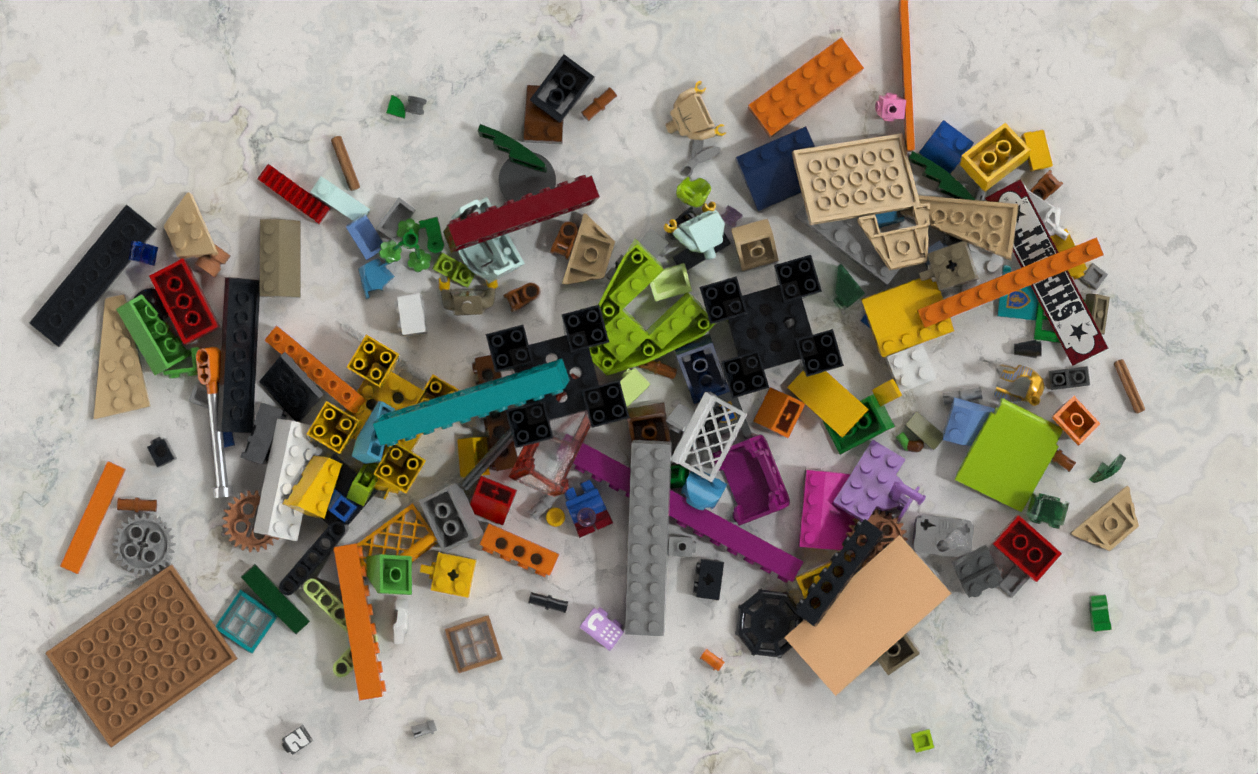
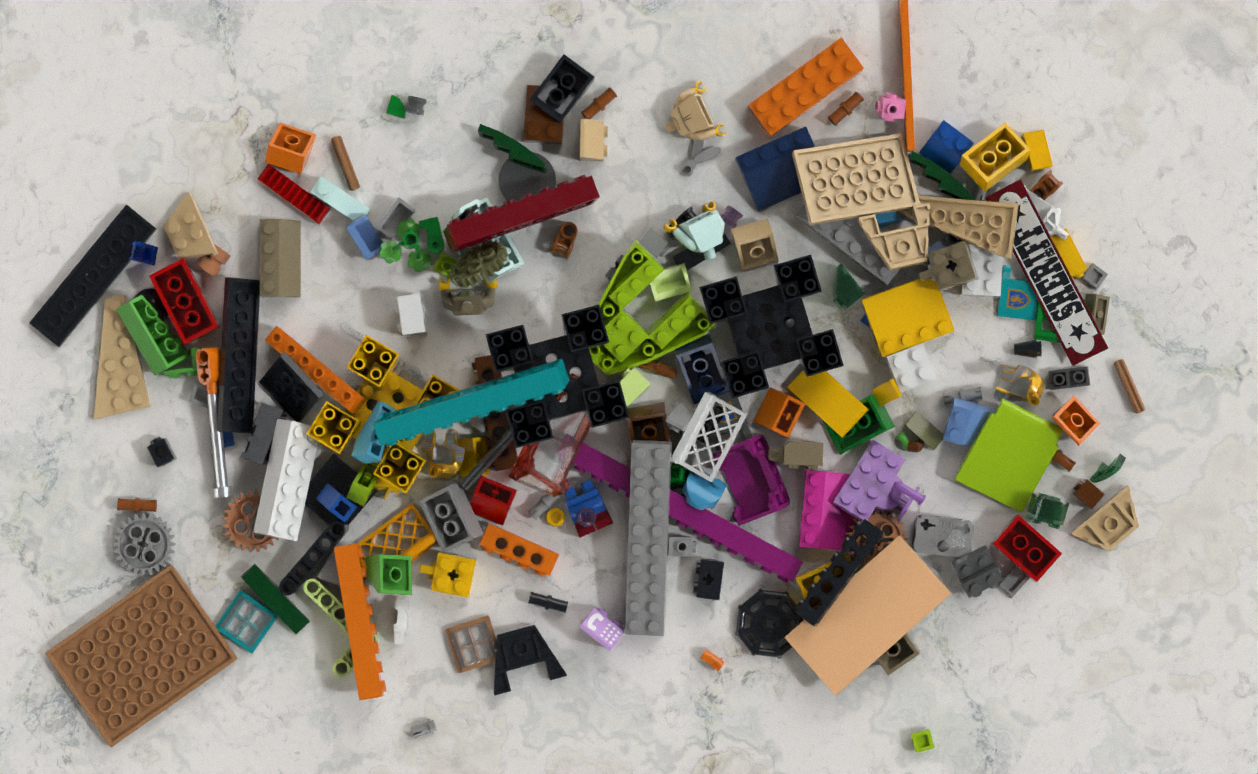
orange tile [60,461,126,574] -> none
yellow wedge [282,455,342,518] -> none
brick [282,725,314,755] -> none
dark azure piece [358,258,395,299] -> none
dark orange piece [503,283,541,313] -> none
tan wing [562,213,615,285] -> none
lime hair [676,177,712,208] -> none
orange plate [917,237,1104,328] -> none
green leg [1089,594,1112,632] -> none
none -> orange slope [265,123,316,174]
none -> pearl gold piece [422,429,464,479]
none -> olive gear [449,240,508,288]
none -> black wing [493,625,567,696]
none -> tan slope [580,119,608,161]
none -> dark tan hinge [768,442,823,470]
none -> dark orange pin [828,92,864,126]
none -> reddish brown brick [1072,479,1105,509]

